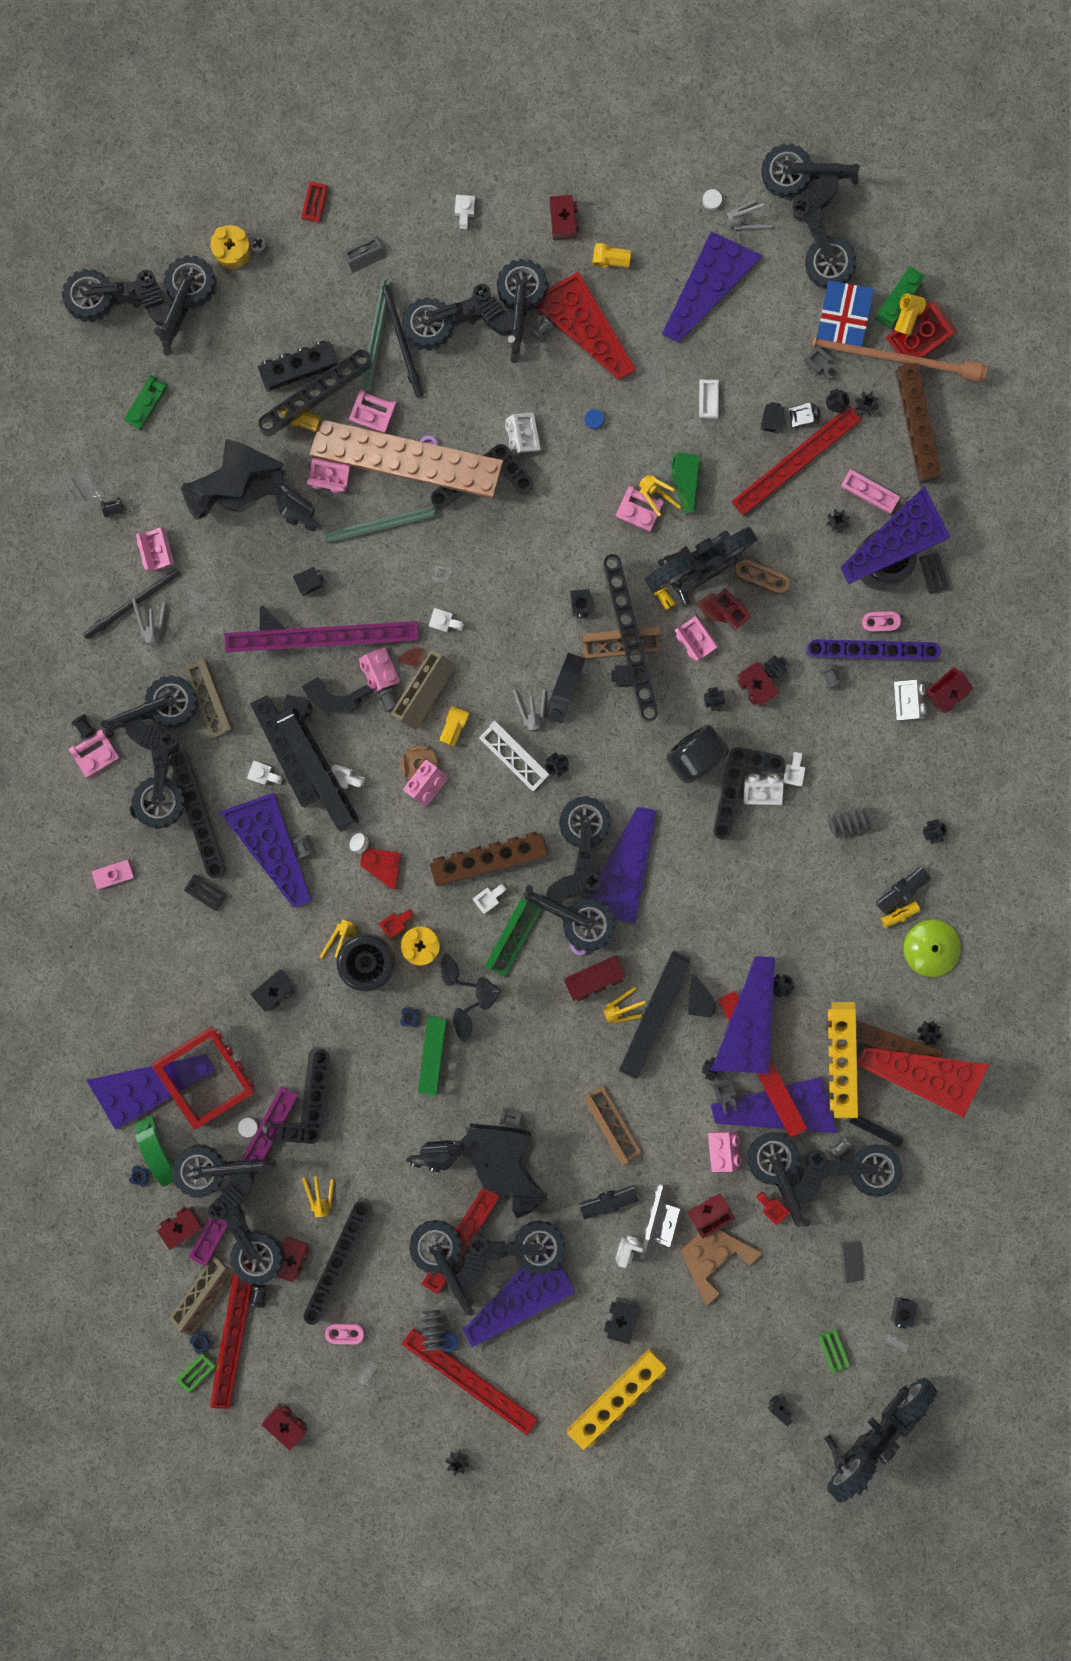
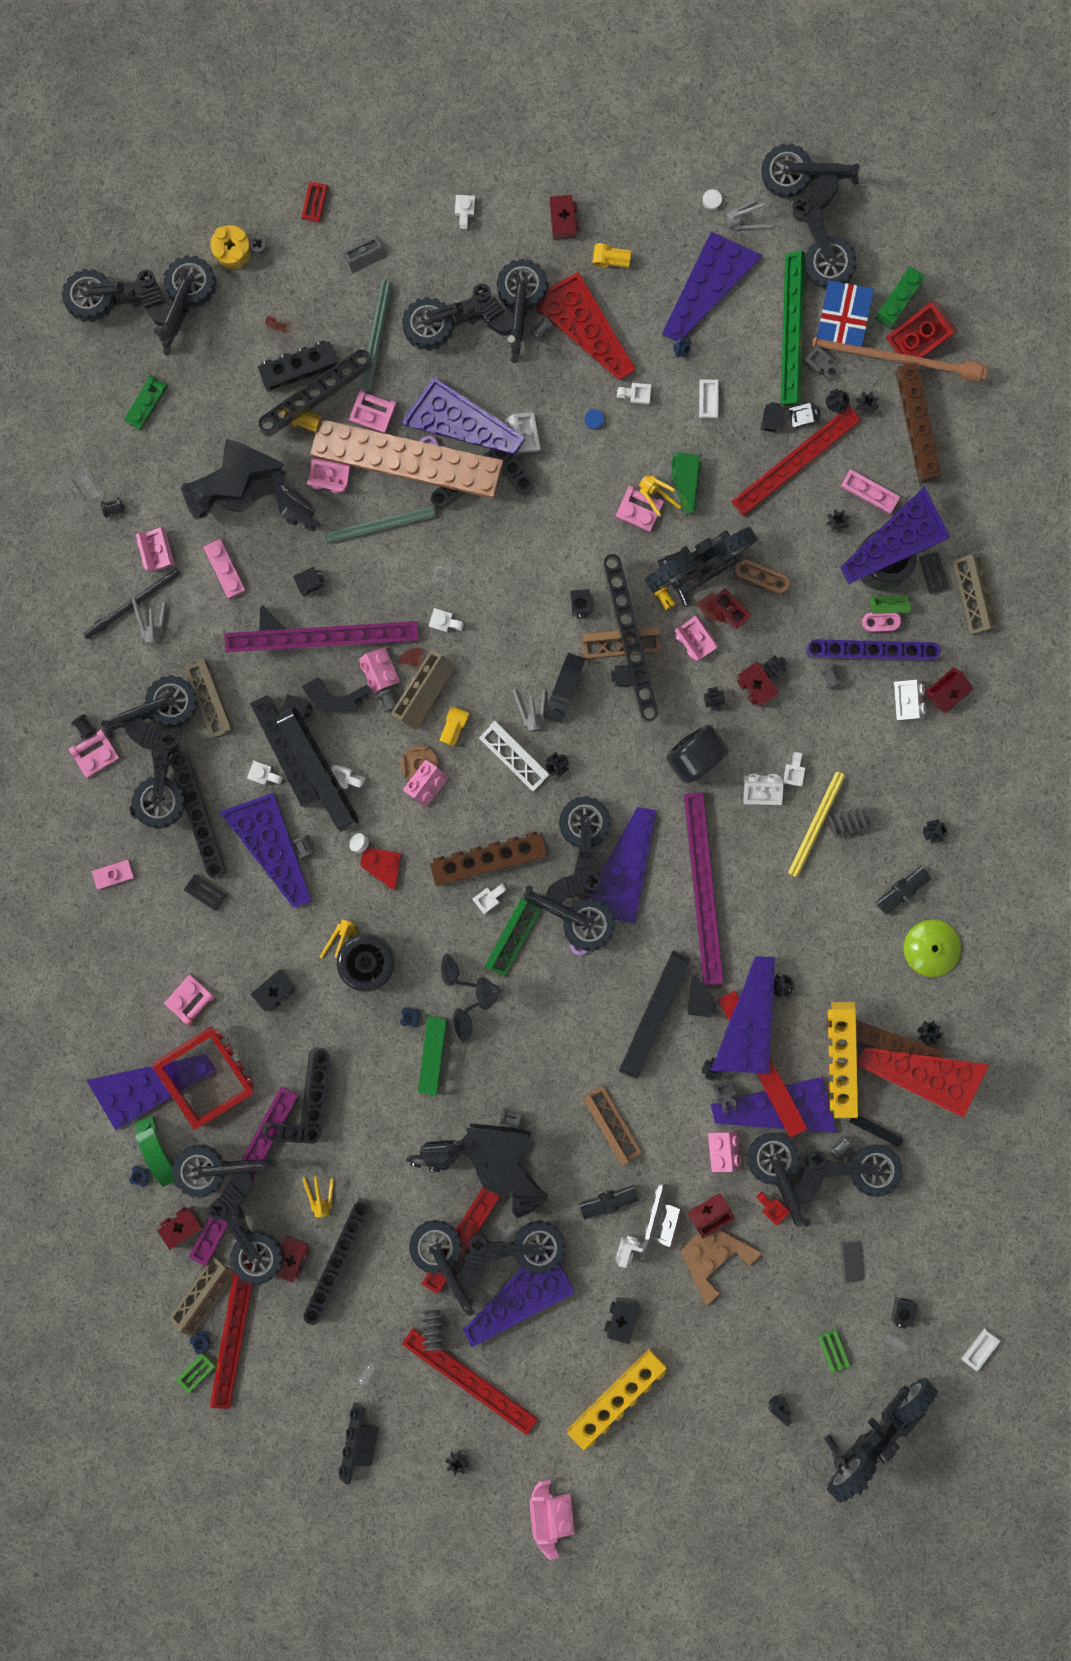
white tile [238,1117,258,1137] -> none
black bush [248,1284,269,1308] -> none
dark red brick [261,1403,307,1451] -> none
bright pink plate [325,1323,364,1344] -> none
red plate [378,909,414,939] -> none
black bar [382,285,423,398] -> none
yellow brick [401,926,441,965] -> none
blue tile [441,1331,458,1352] -> none
dark red wedge [563,955,626,1002] -> none
yellow plant [603,987,646,1024] -> none
black beam [713,747,785,840] -> none
yellow pin [881,901,920,929] -> none
yellow piece [895,294,926,335] -> none
none -> bright pink plate [164,974,215,1026]
none -> bright pink plate [203,539,246,599]
none -> clear red tile [265,316,287,333]
none -> black bracket [339,1402,378,1484]
none -> wing [401,377,526,455]
none -> bright pink plate [529,1480,575,1560]
none -> white plate [617,383,651,405]
none -> dark blue plate [673,338,691,358]
none -> magenta plate [683,792,723,985]
none -> green plate [780,251,805,406]
none -> light yellow axle [788,771,845,877]
none -> bright green tile [870,595,911,614]
none -> dark tan fence [953,554,1000,634]
none -> white tile [961,1328,1001,1372]

